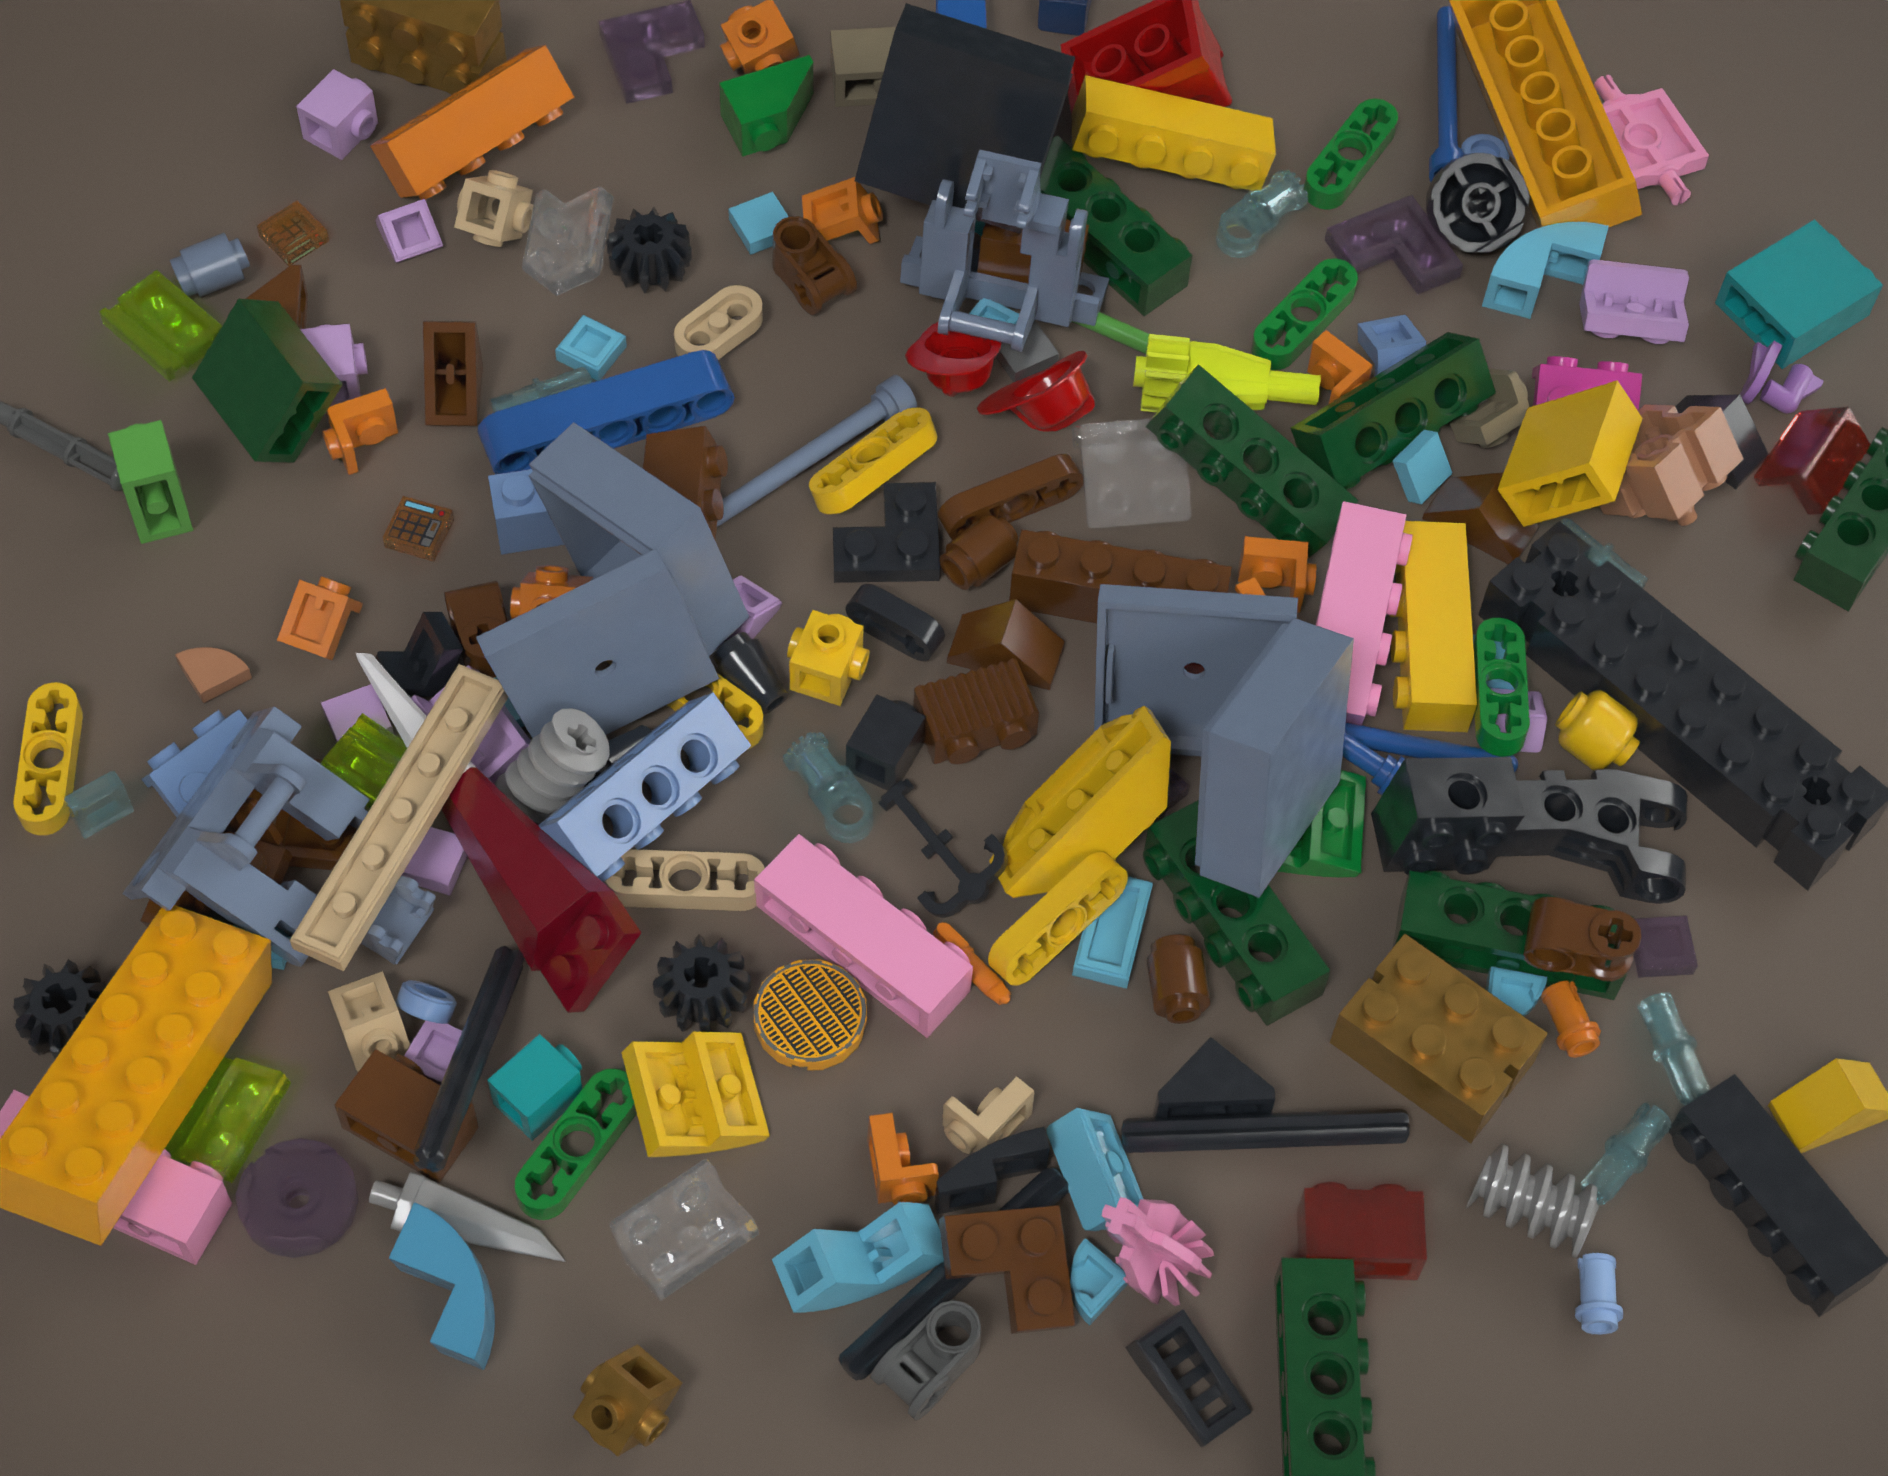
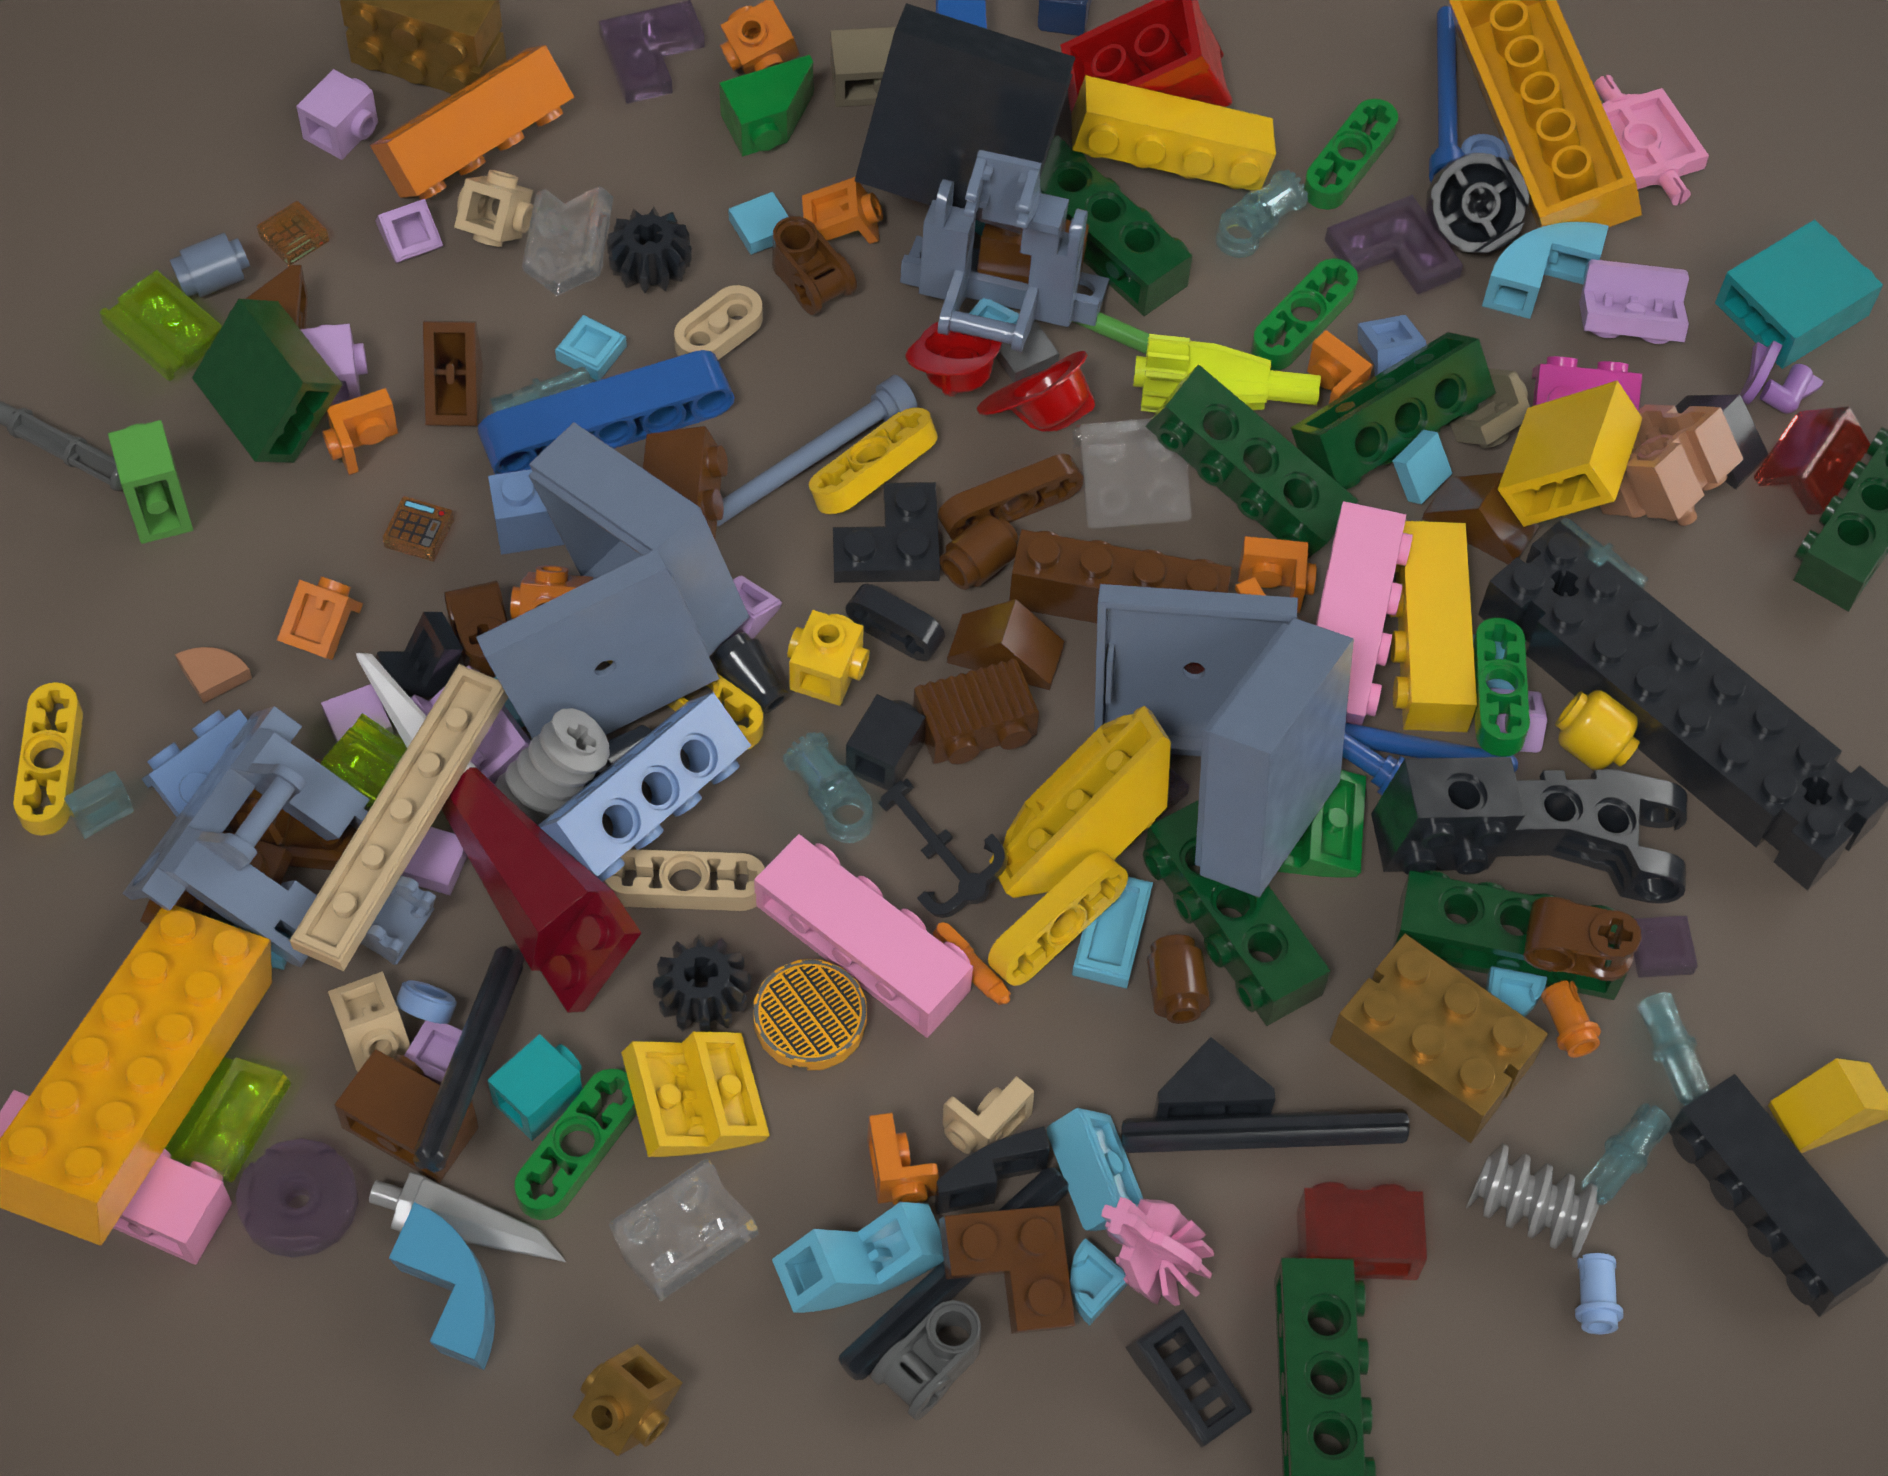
black gear [13,959,108,1059] -> none

